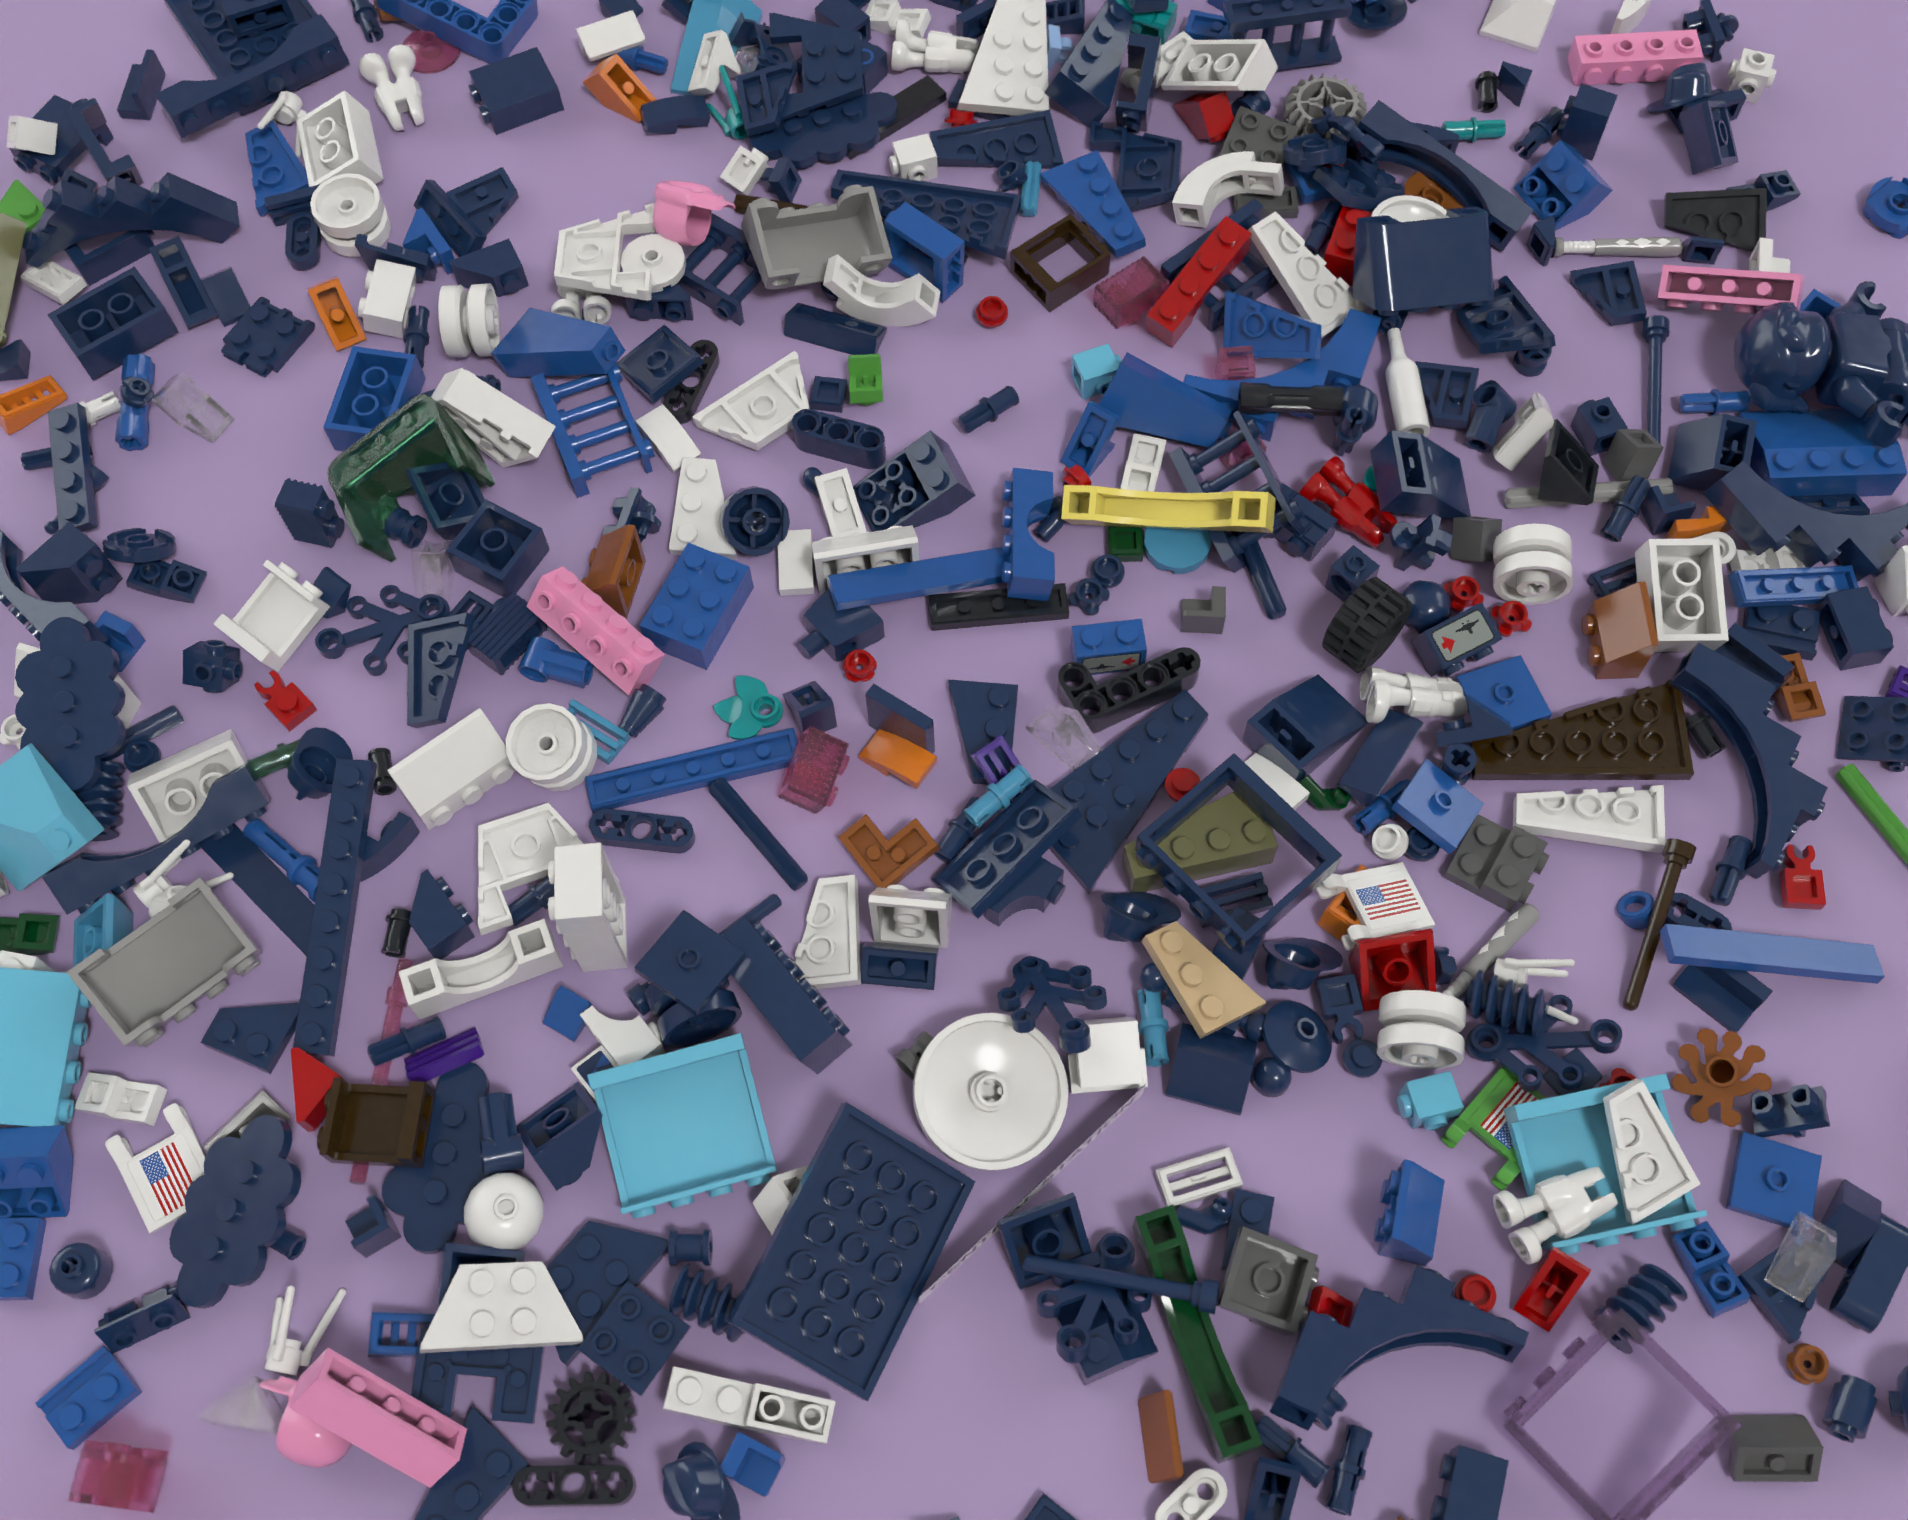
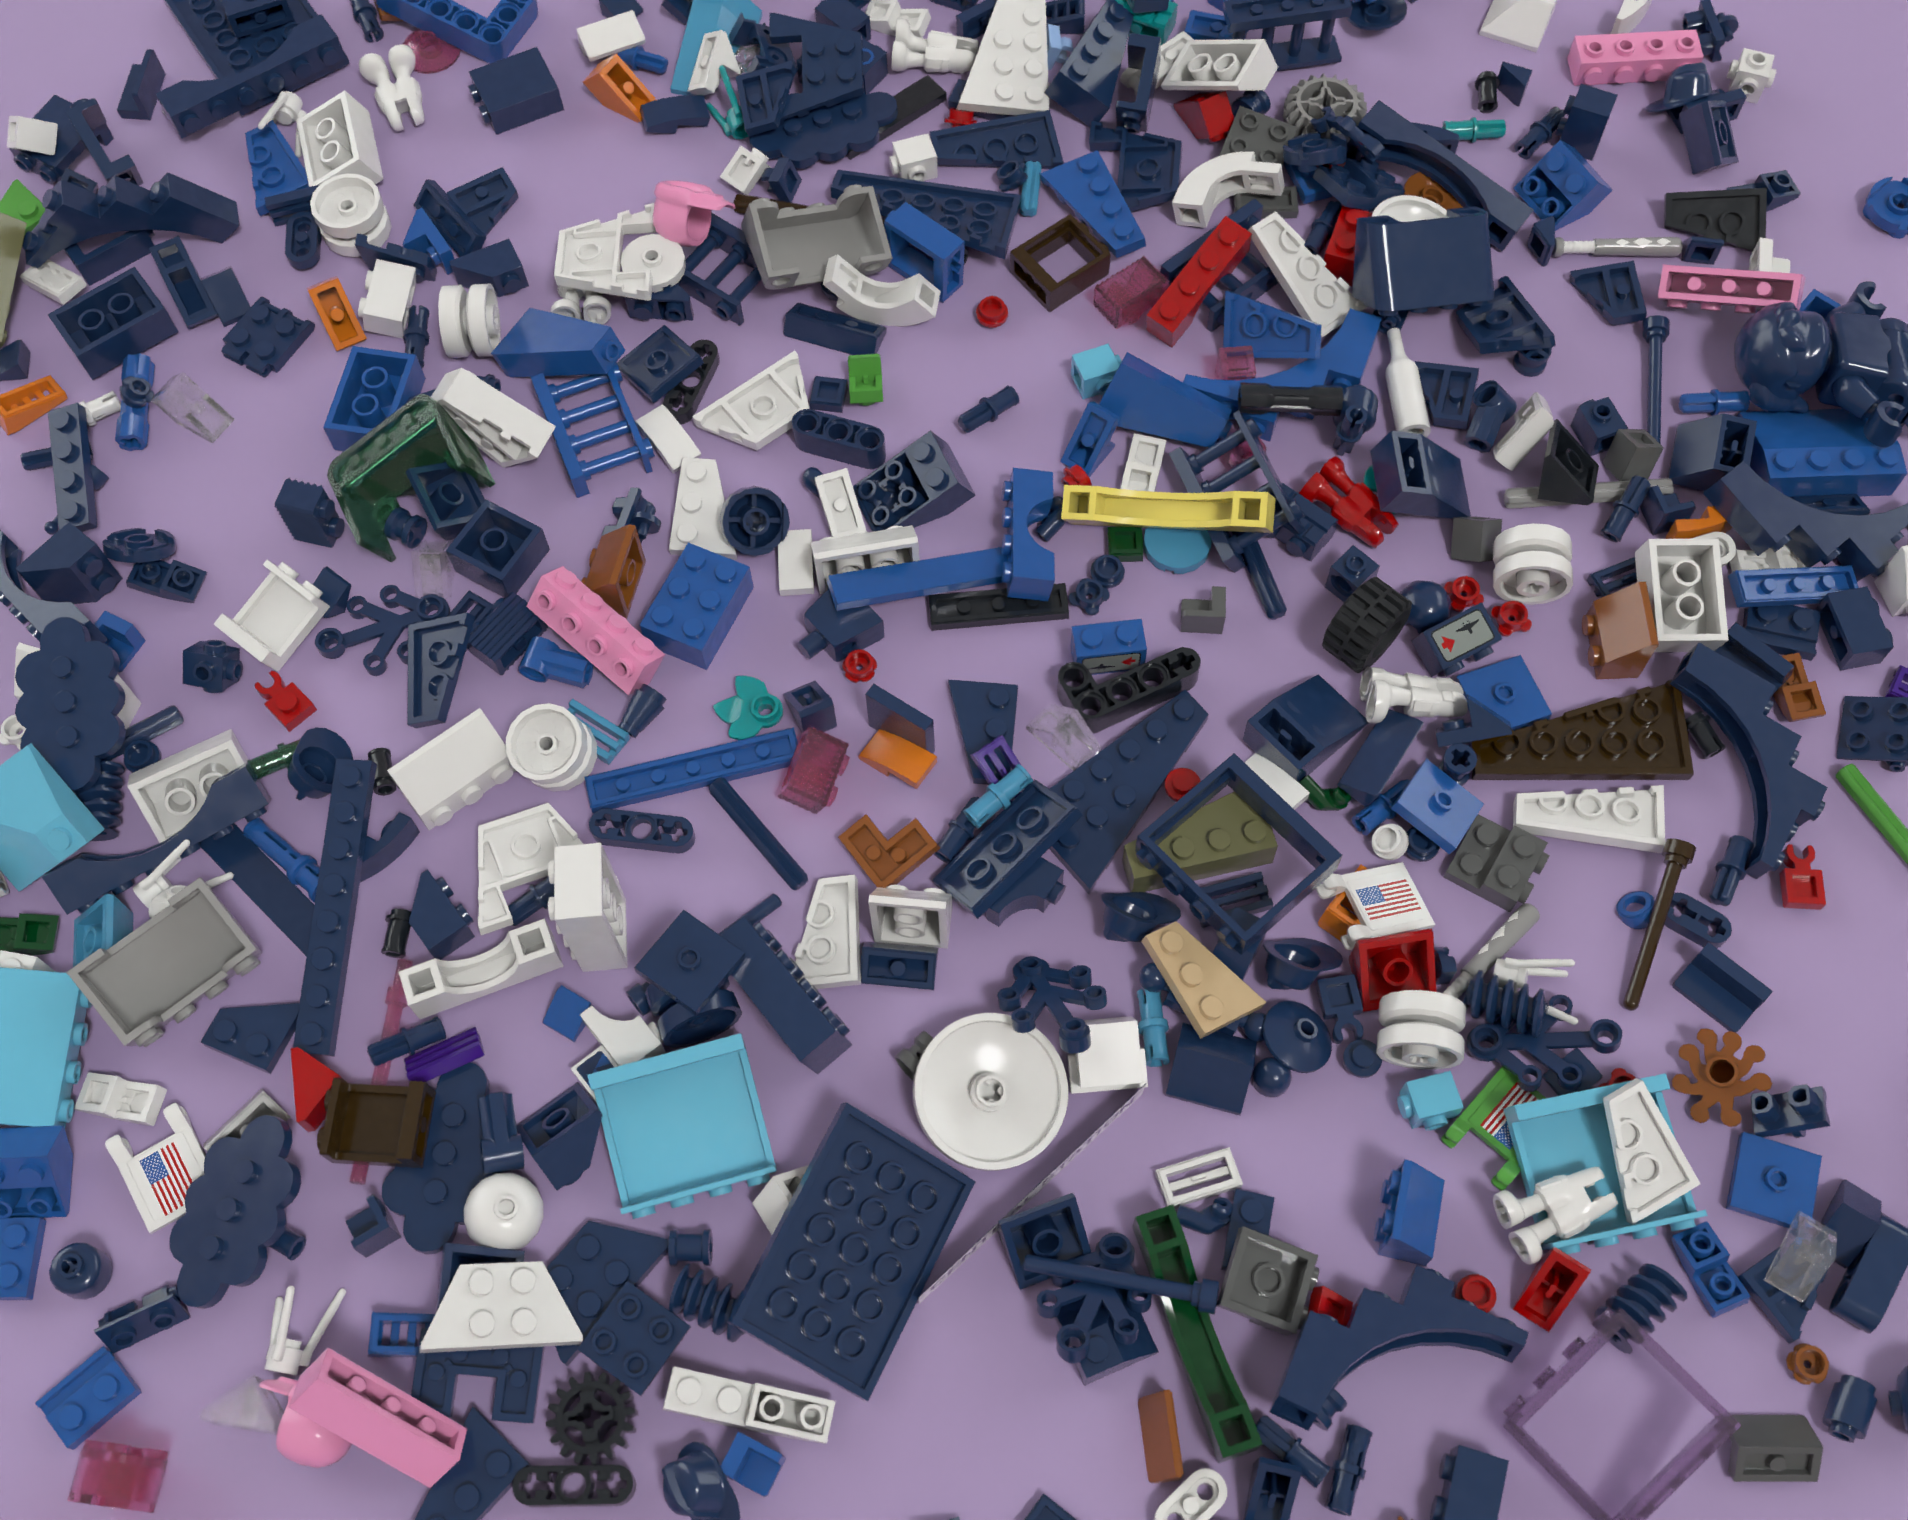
dark blue hips [1389,513,1453,571] -> none
tile [1660,924,1885,984] -> none

